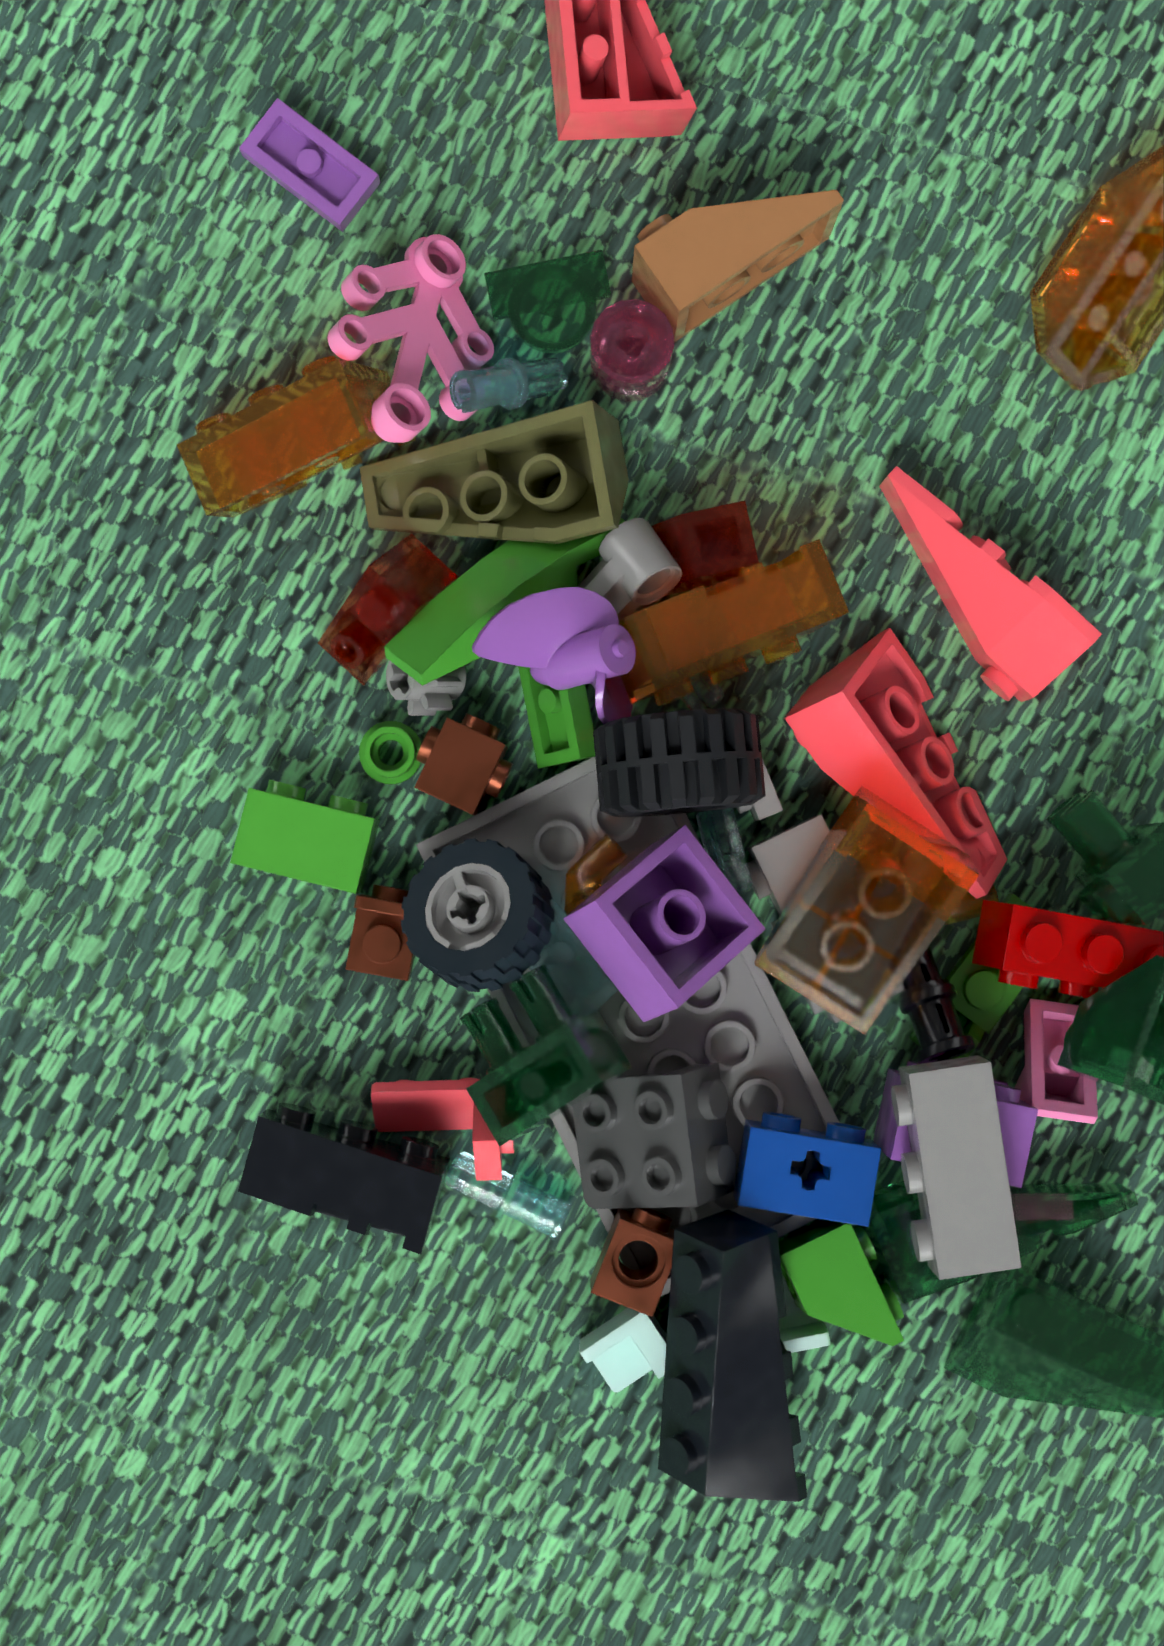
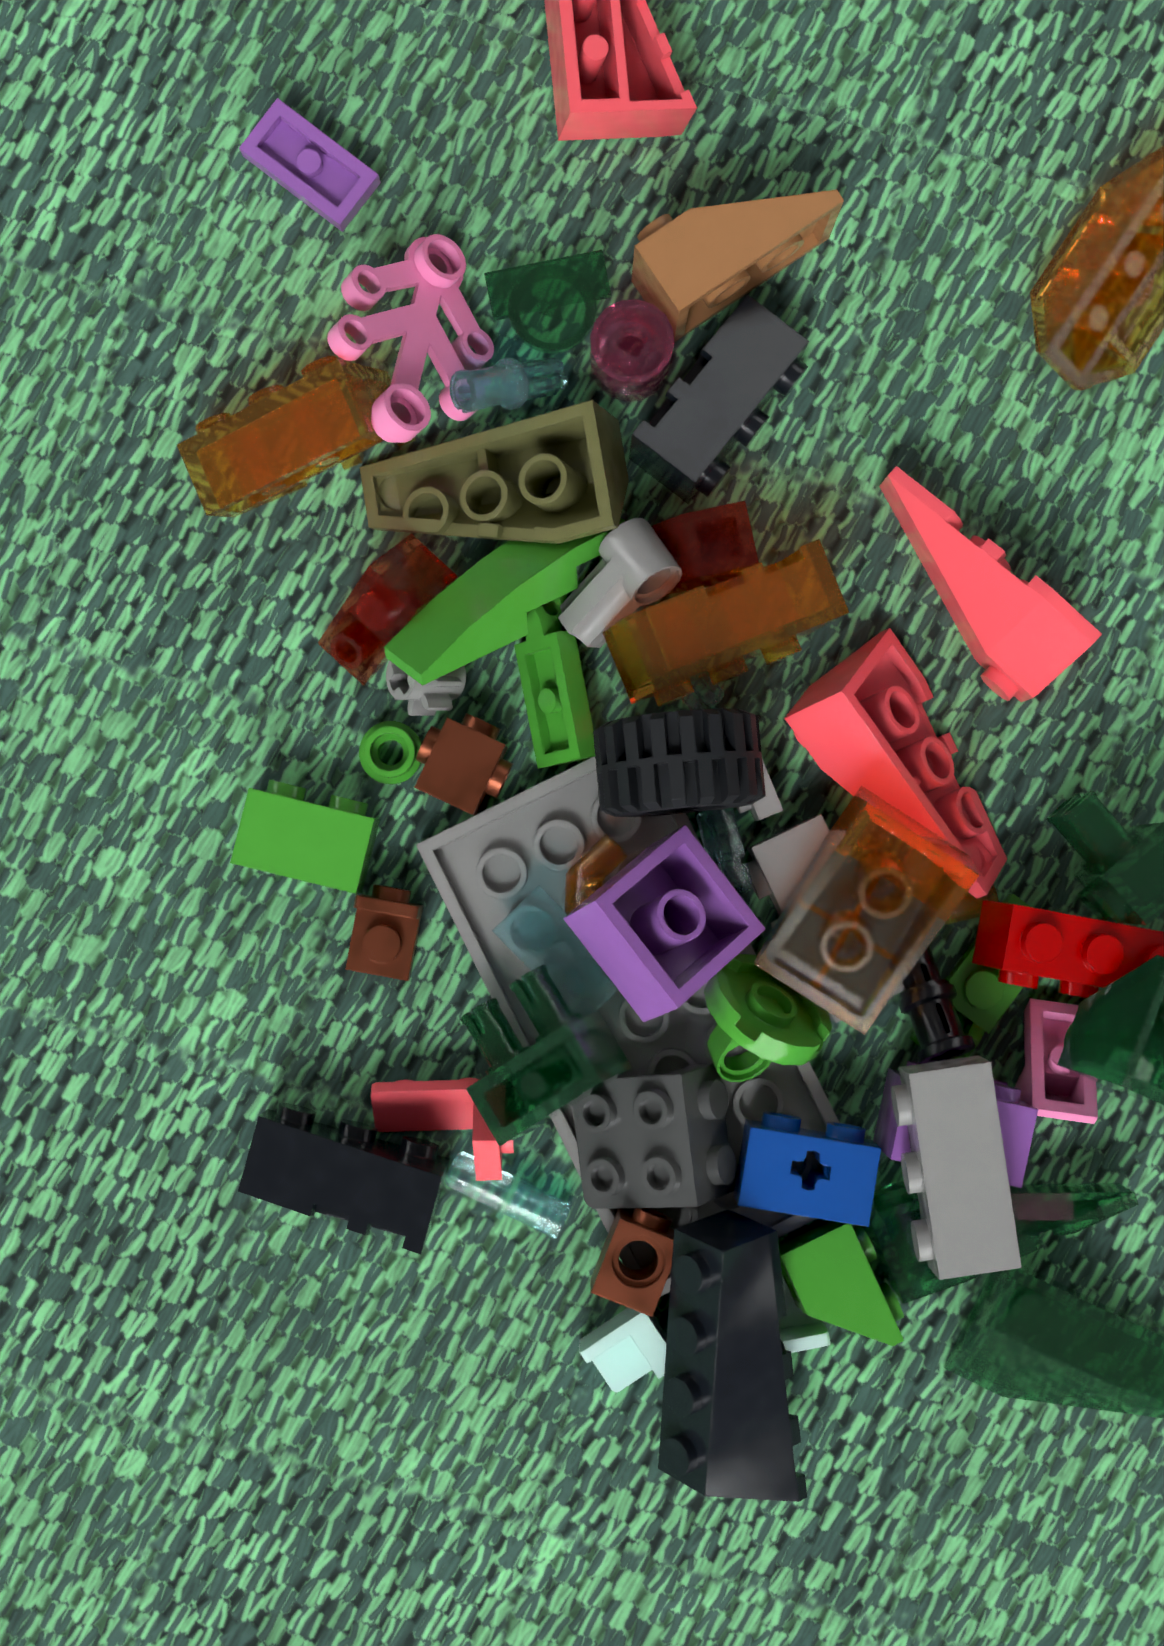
black wheel [401,838,554,992] -> none
medium lavender piece [472,587,636,725] -> none
none -> black wedge [629,295,809,505]
none -> bright green tile [704,954,832,1082]

